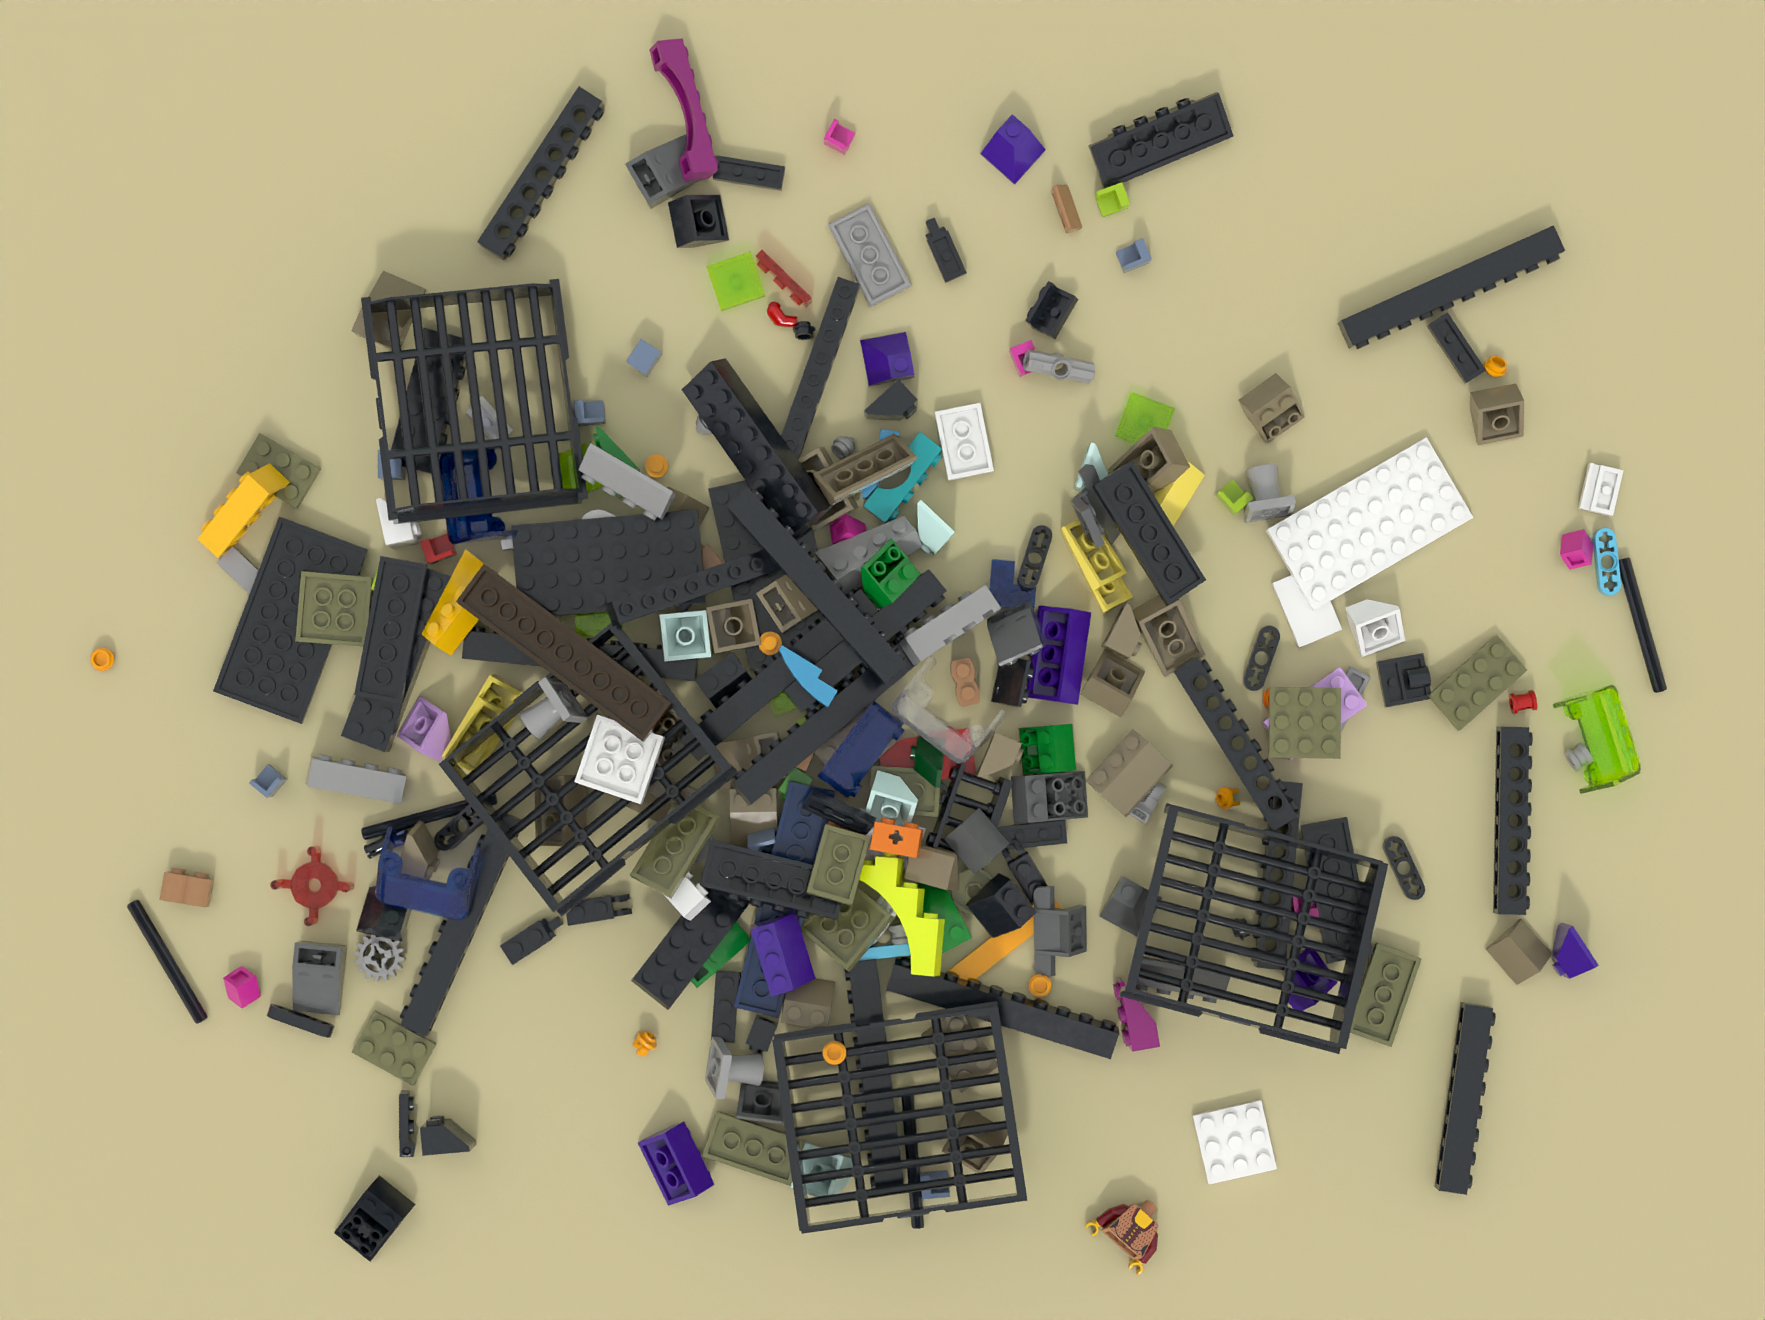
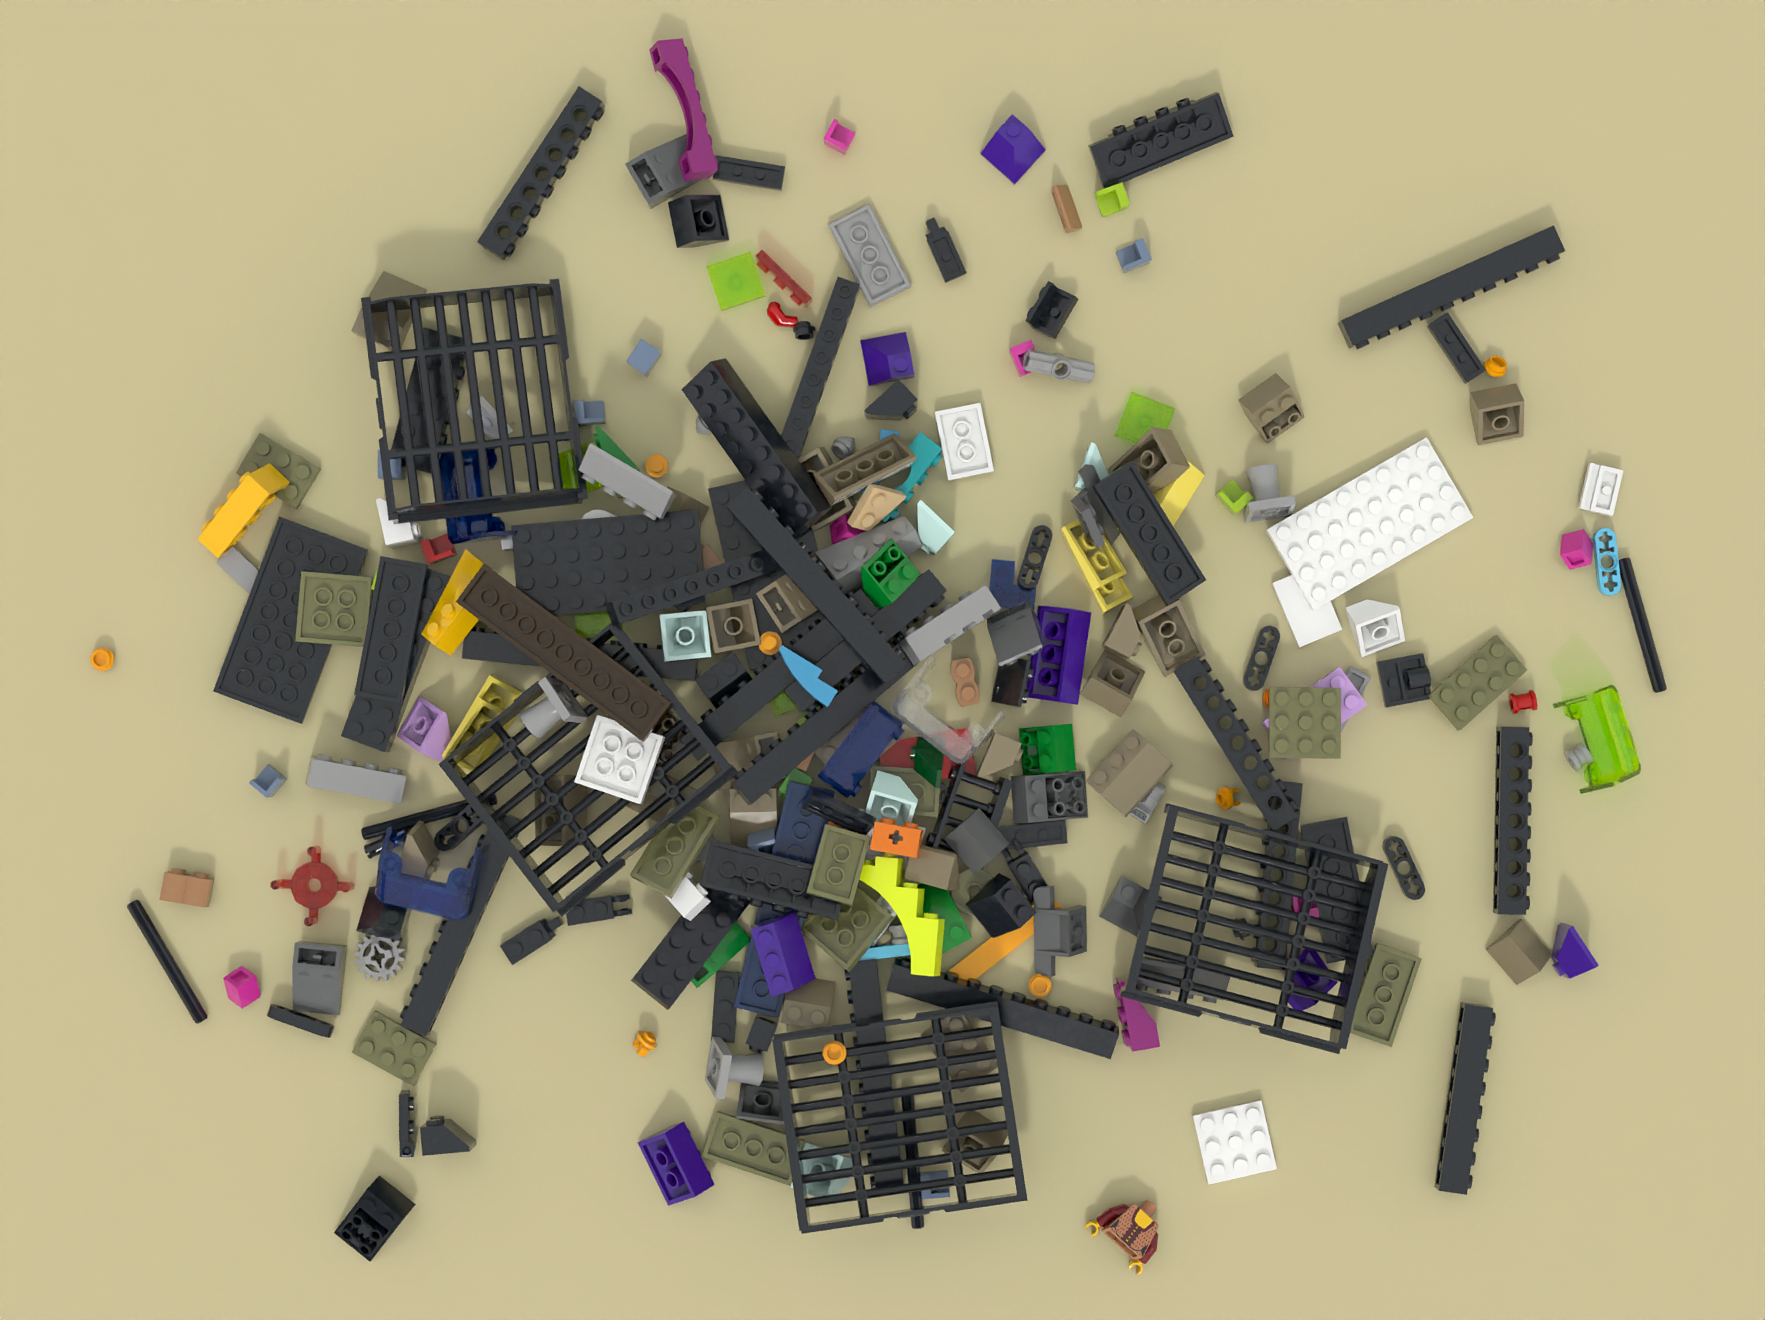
none -> tan wing [847,483,906,531]

